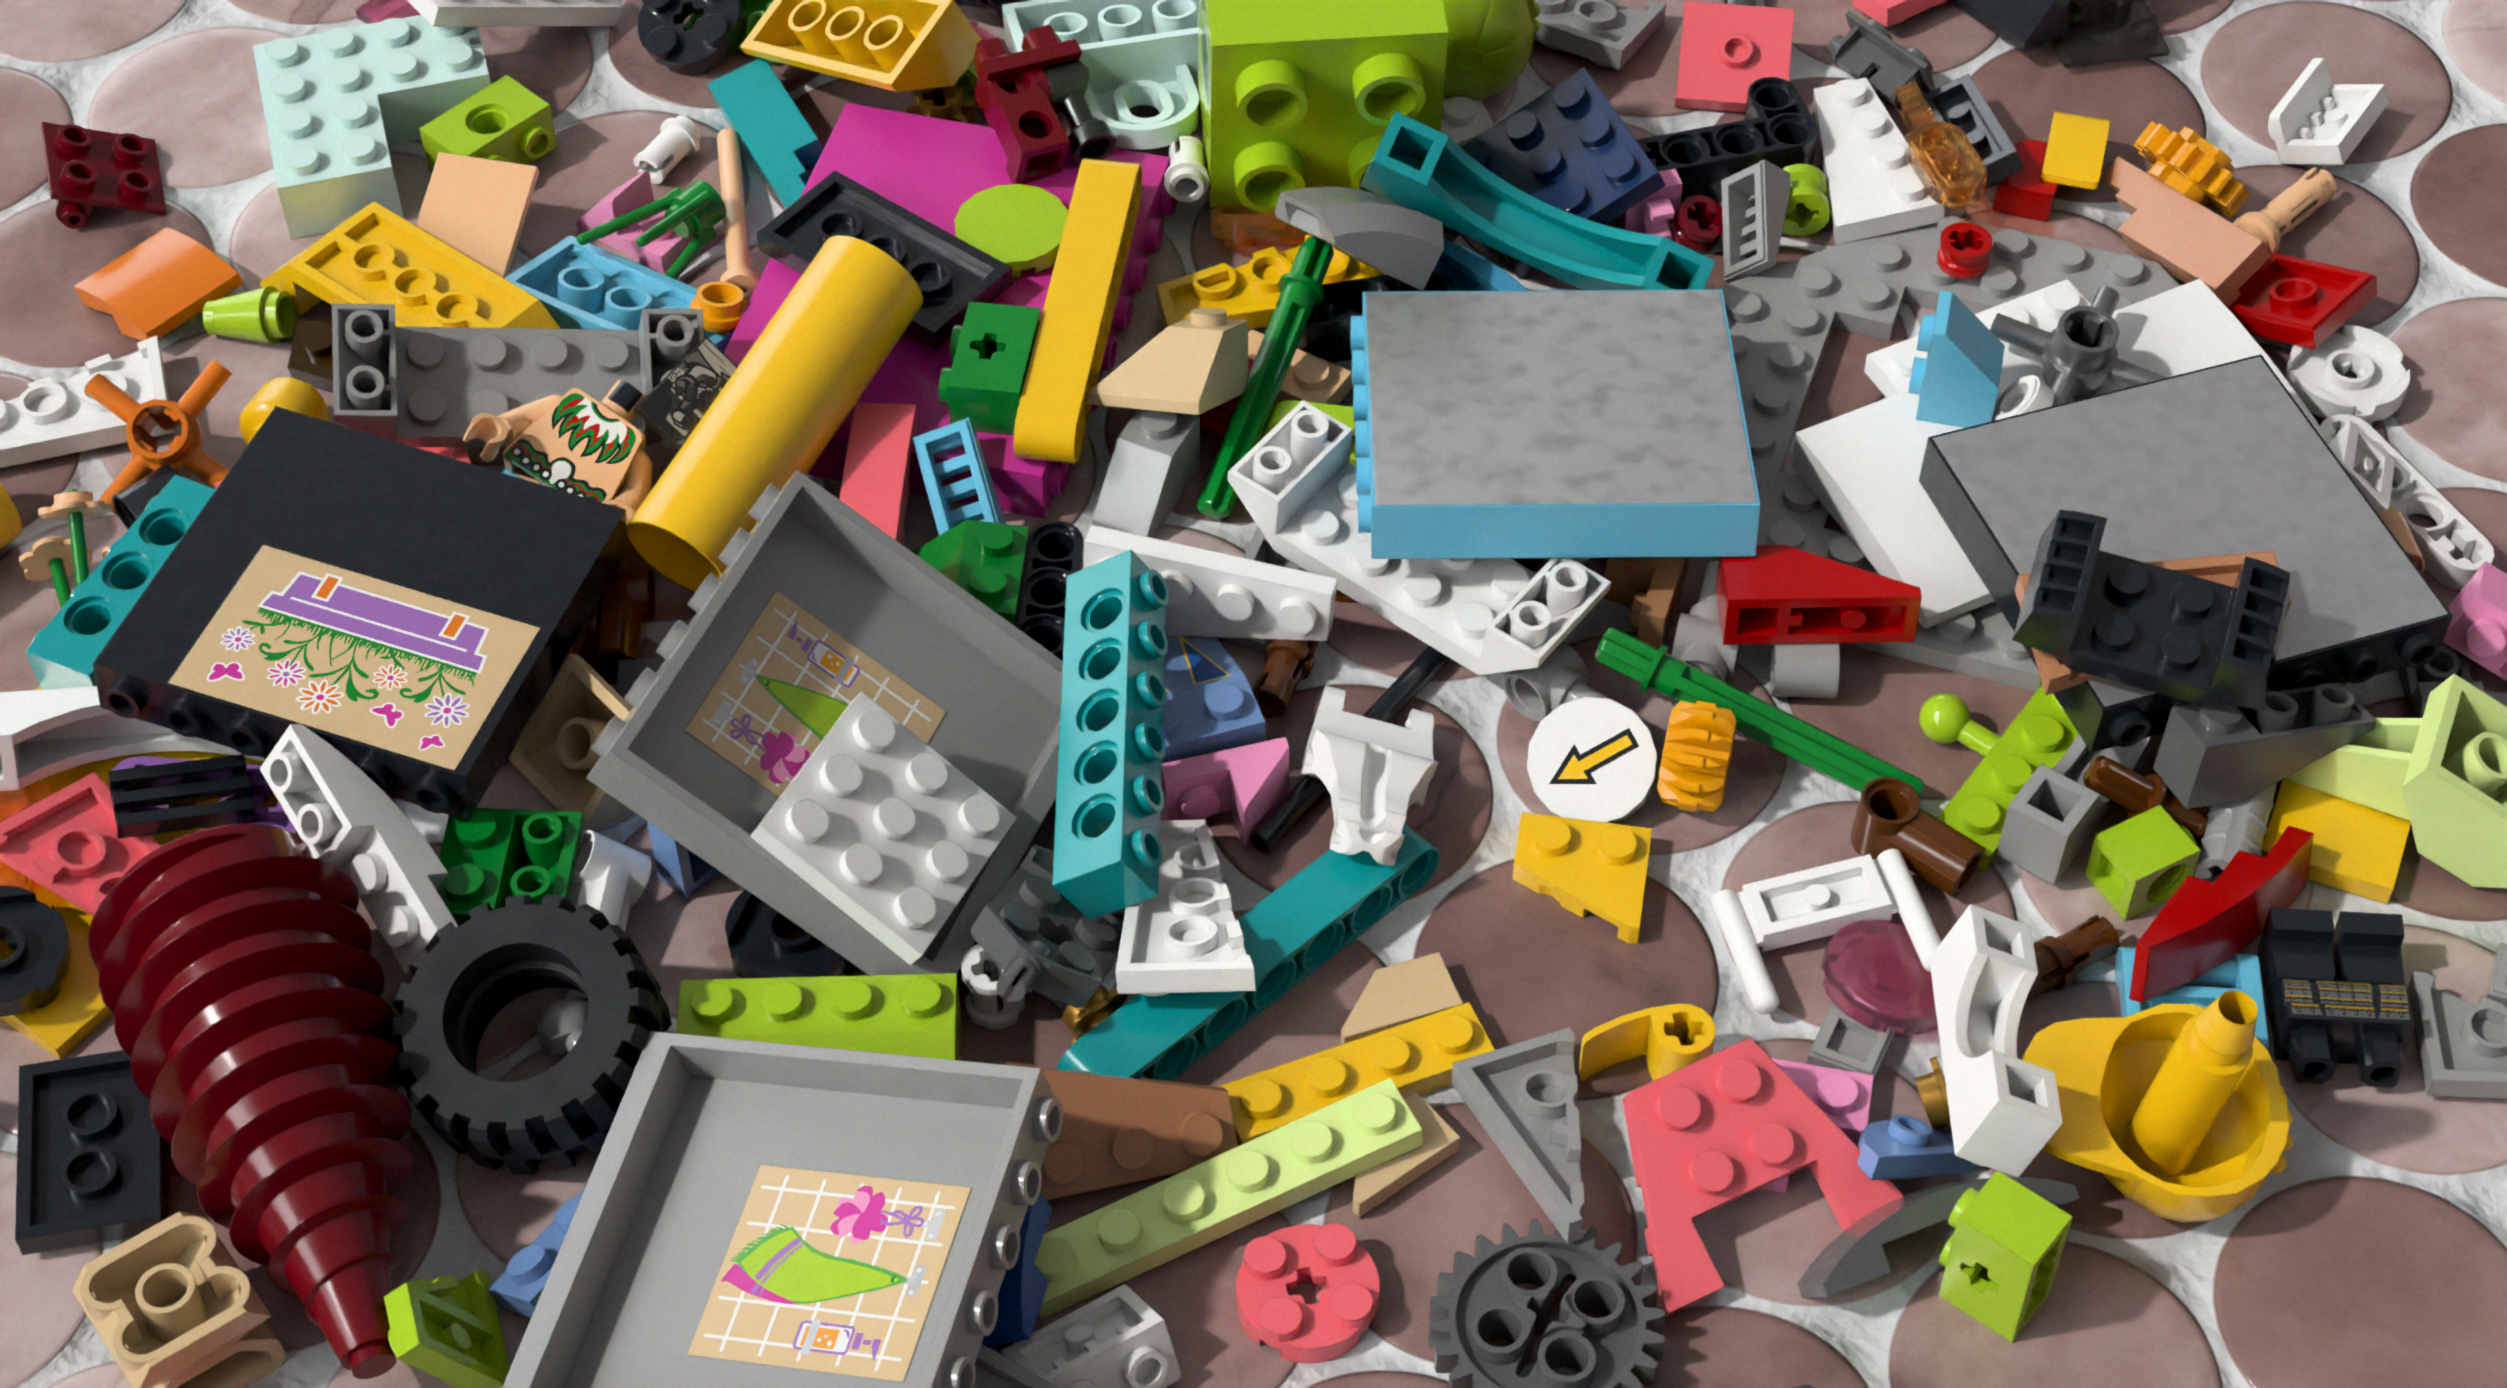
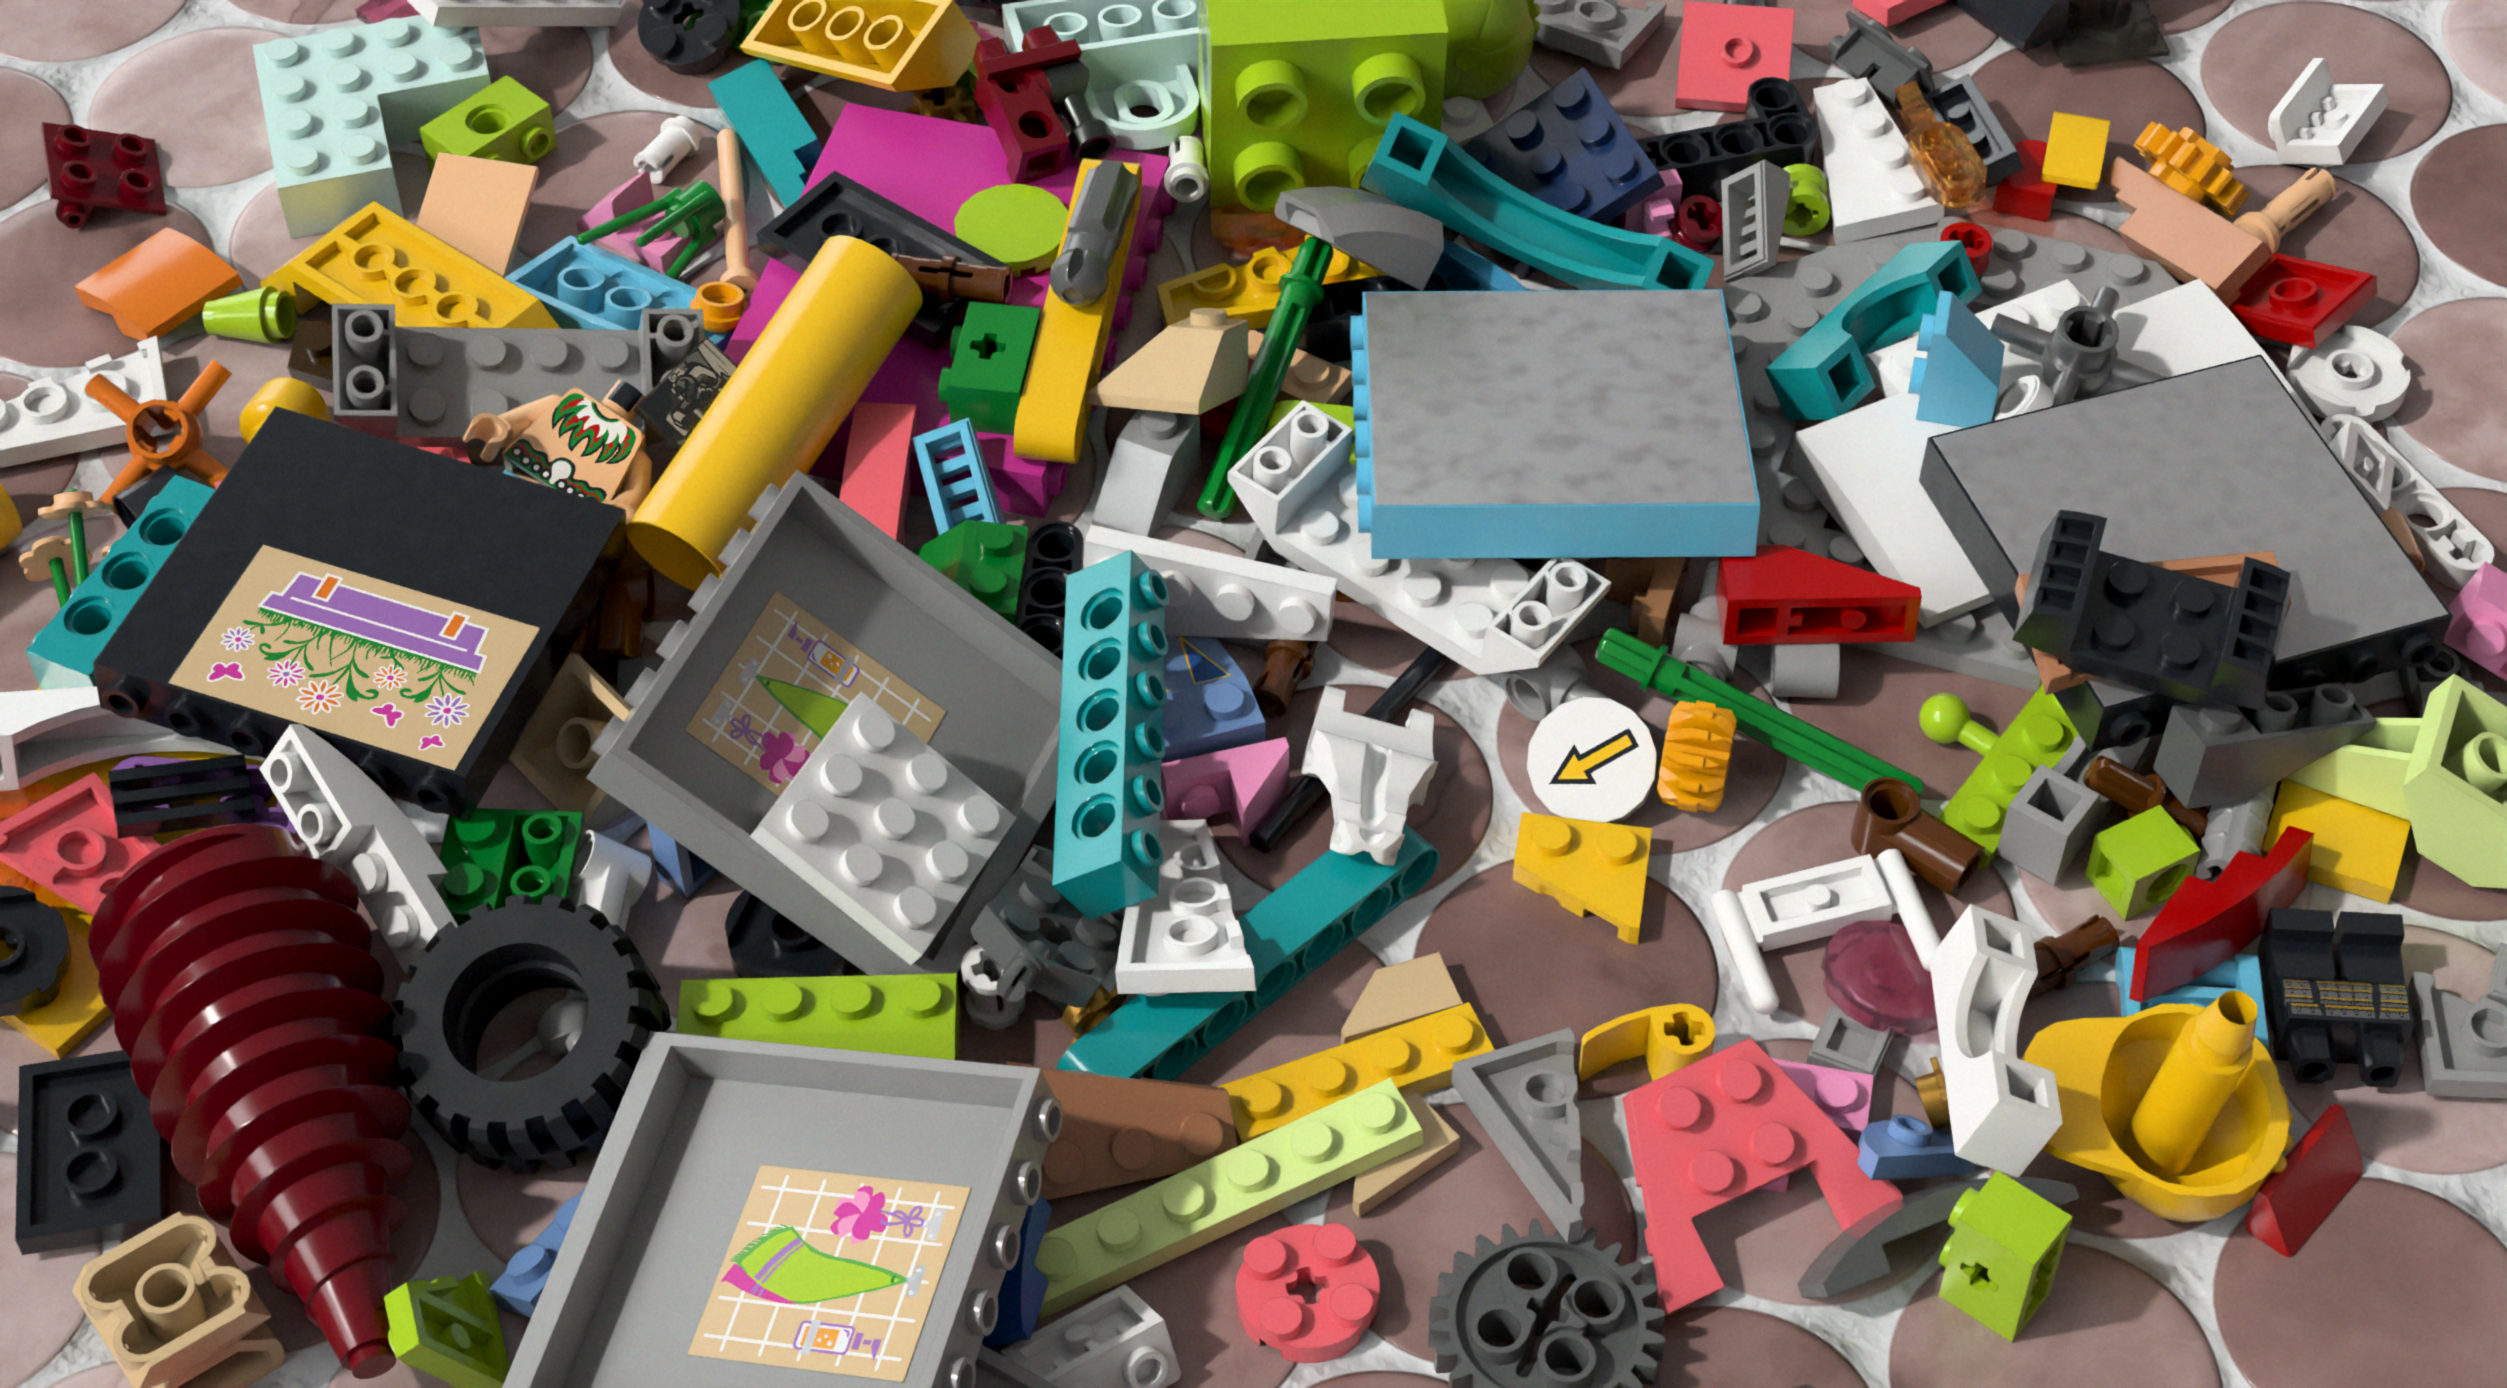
none -> reddish brown pin [891,252,1013,305]
none -> dark grey piece [1049,160,1138,307]
none -> teal arch [1764,240,1983,420]
none -> red slope [2245,1103,2364,1257]

